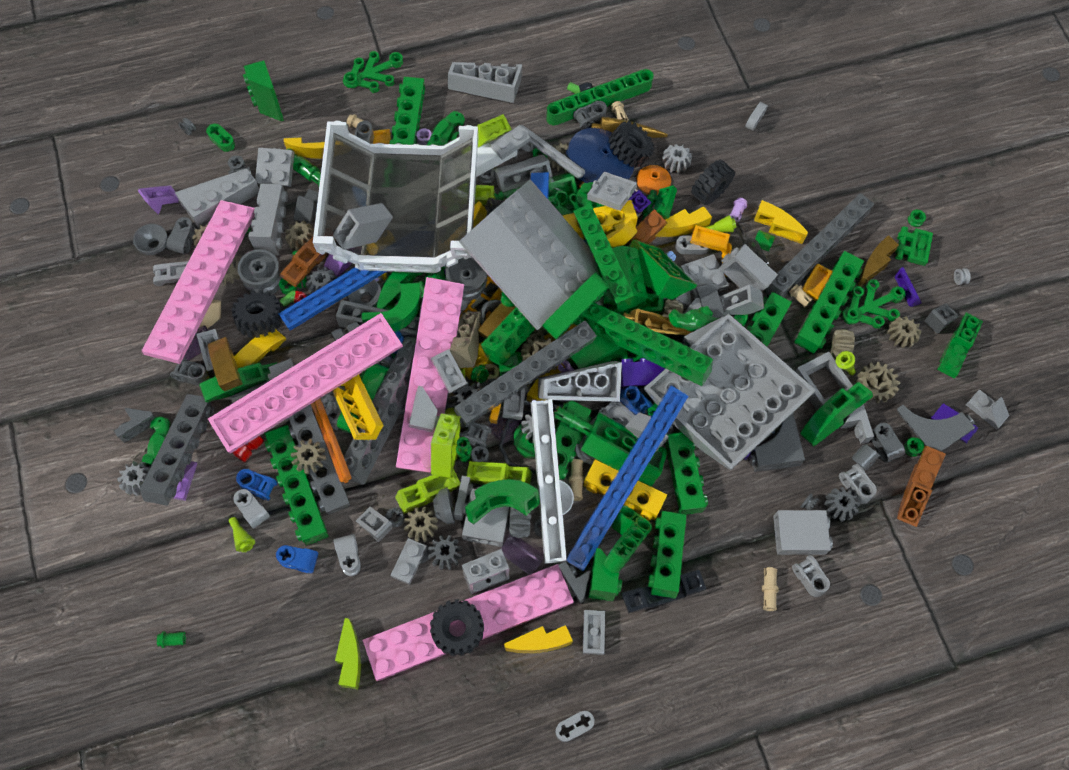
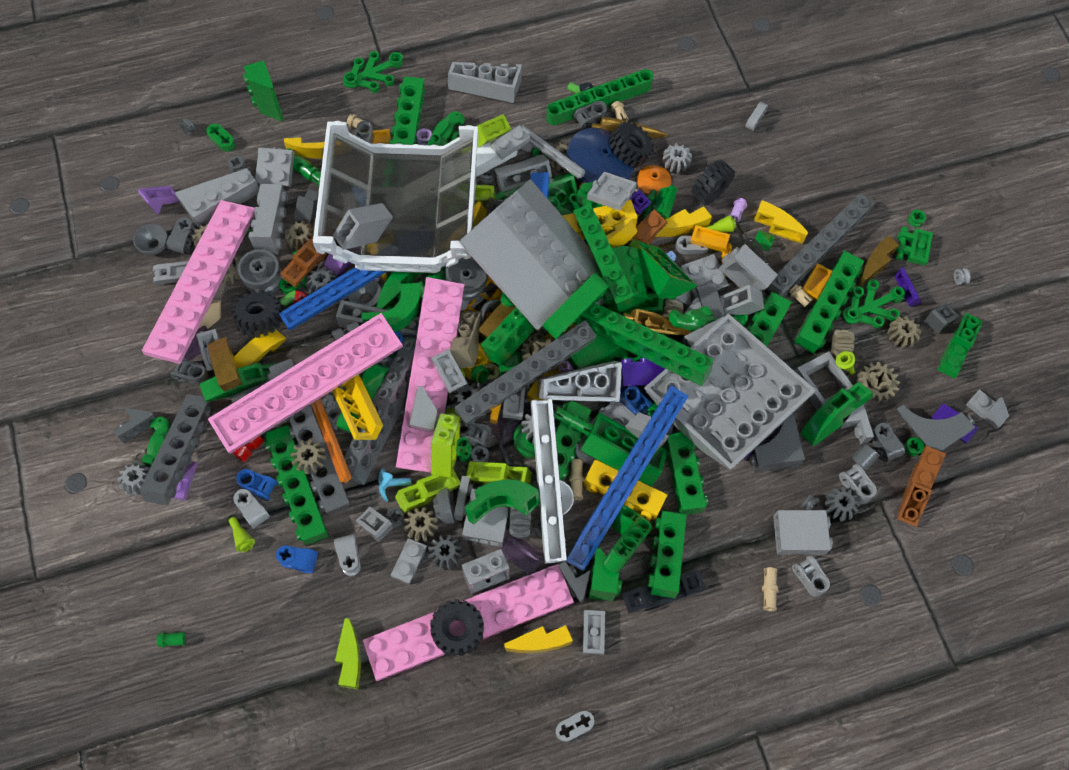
none -> medium azure plant [378,468,411,502]

